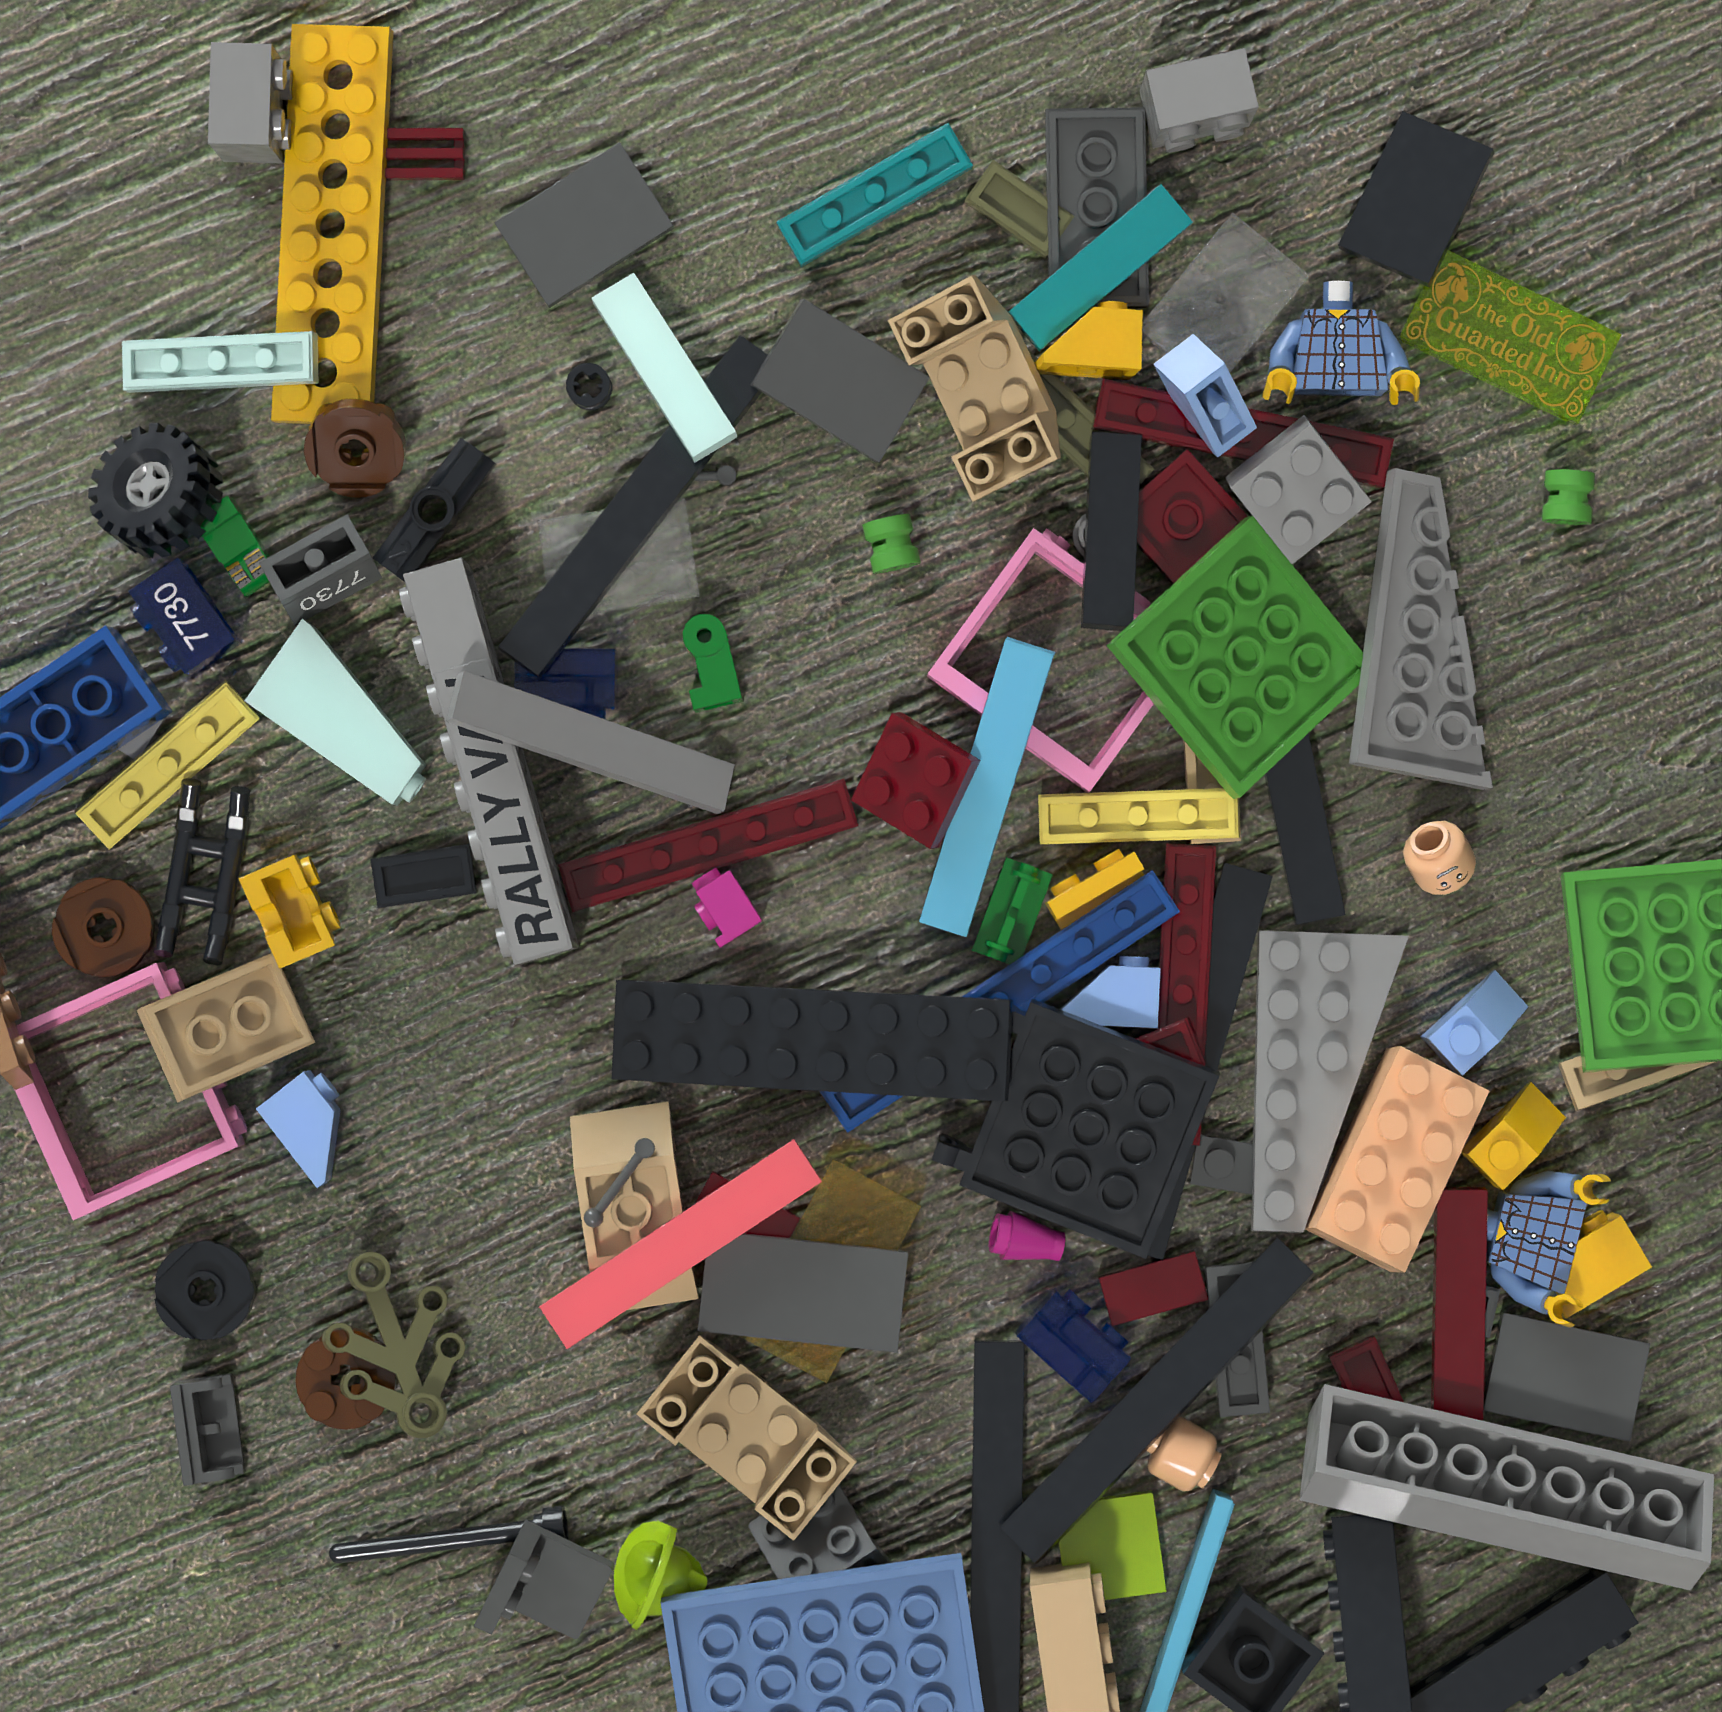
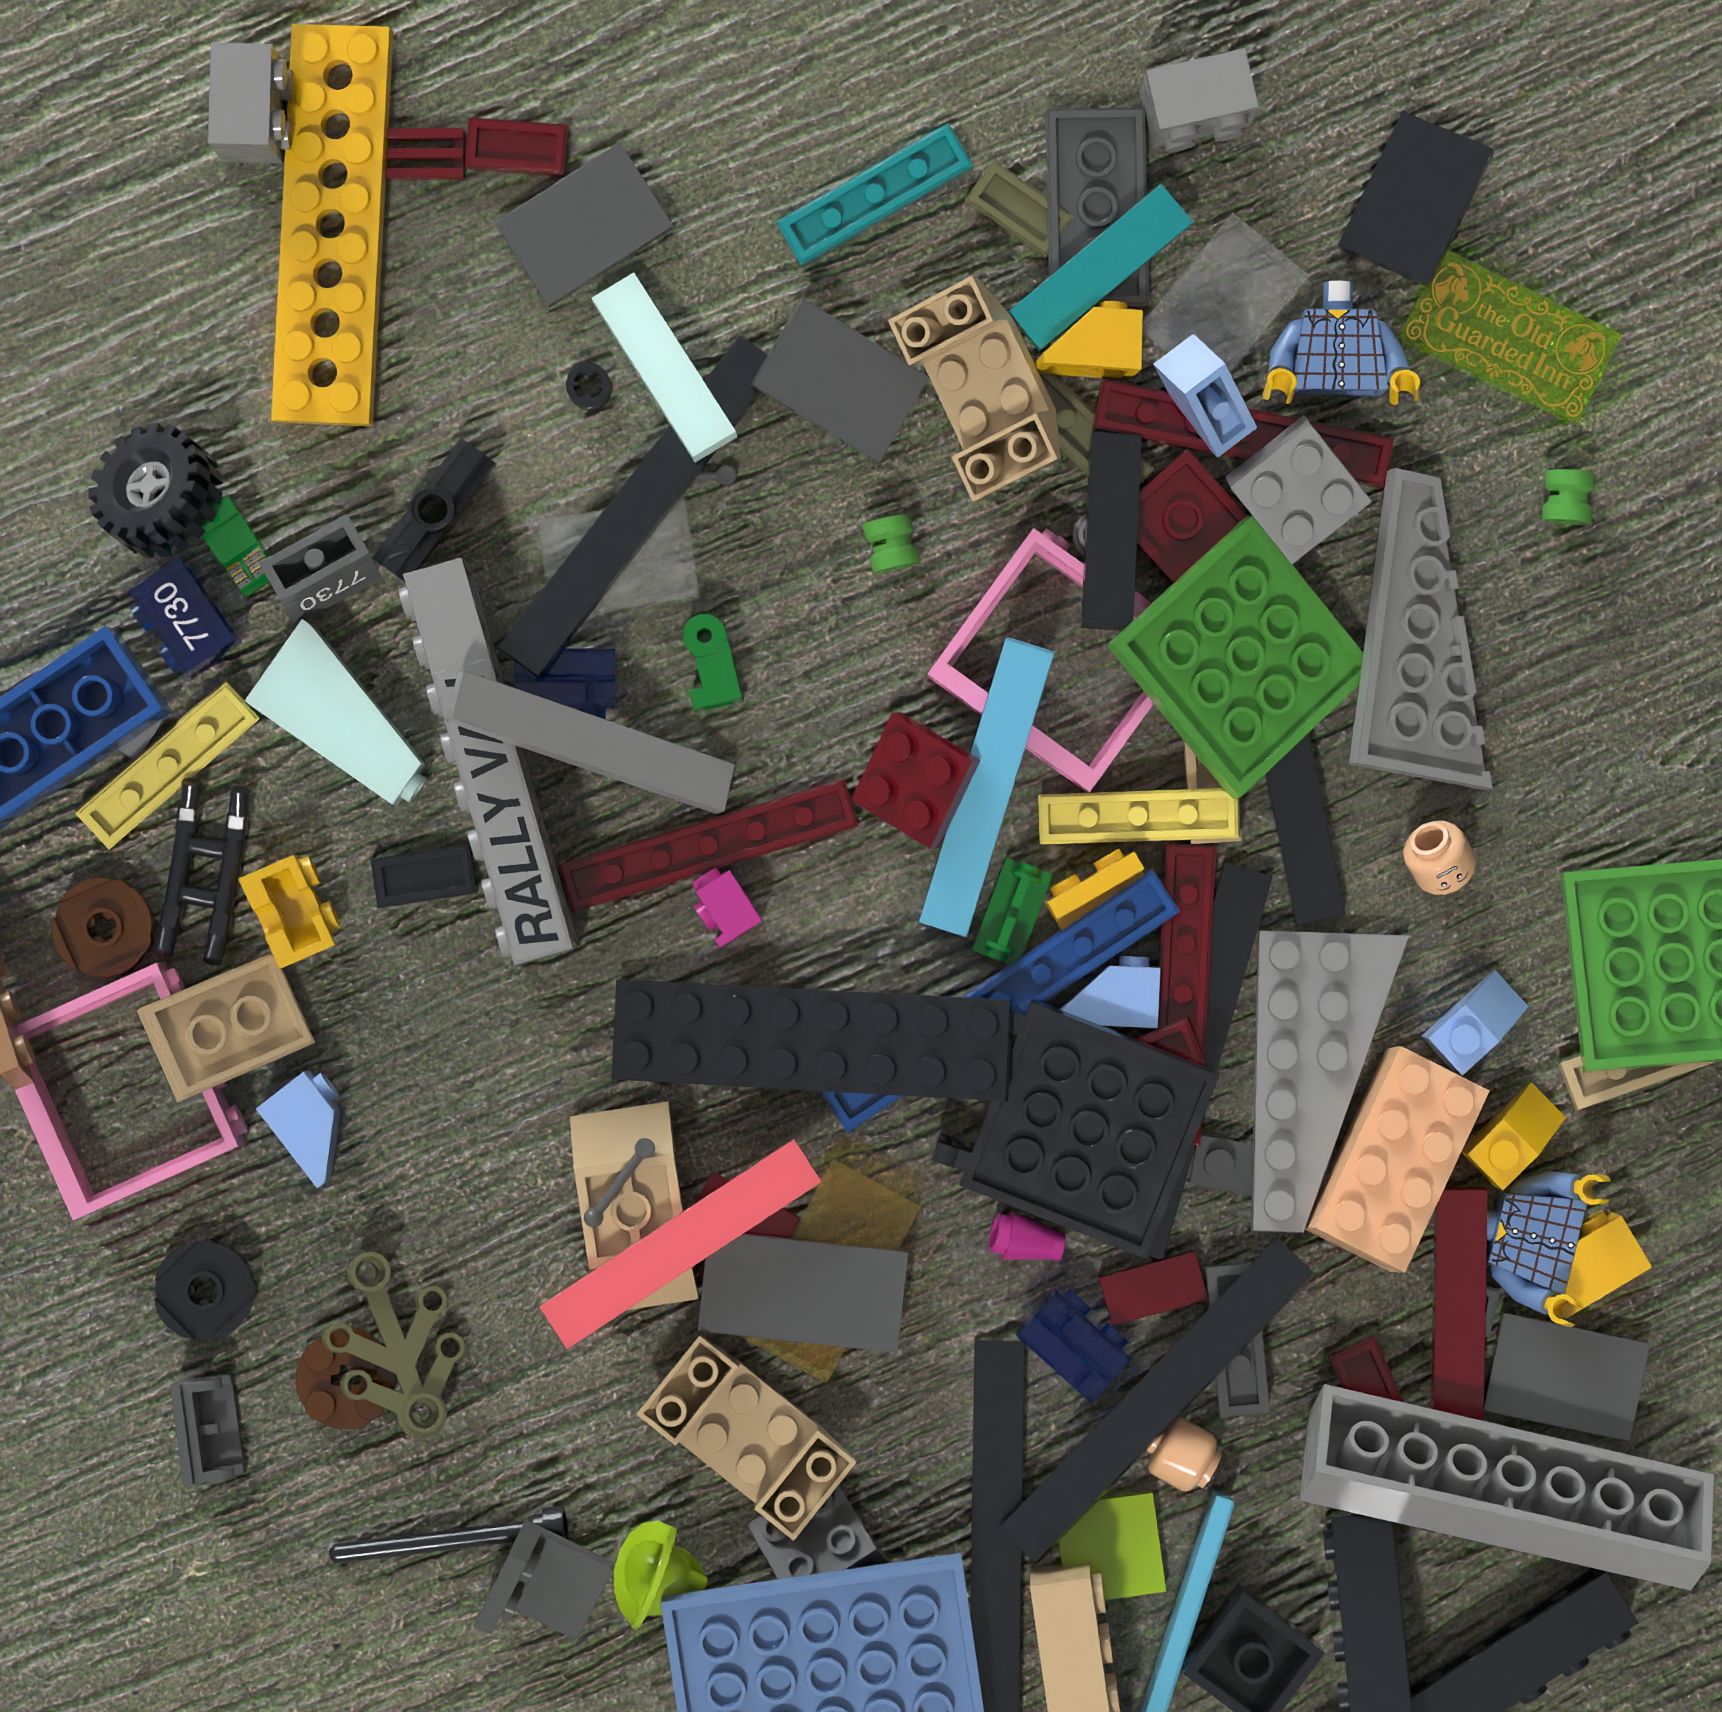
light aqua tile [122,331,319,393] -> none
reddish brown plate [304,399,406,498] -> none
none -> dark red tile [465,117,569,177]

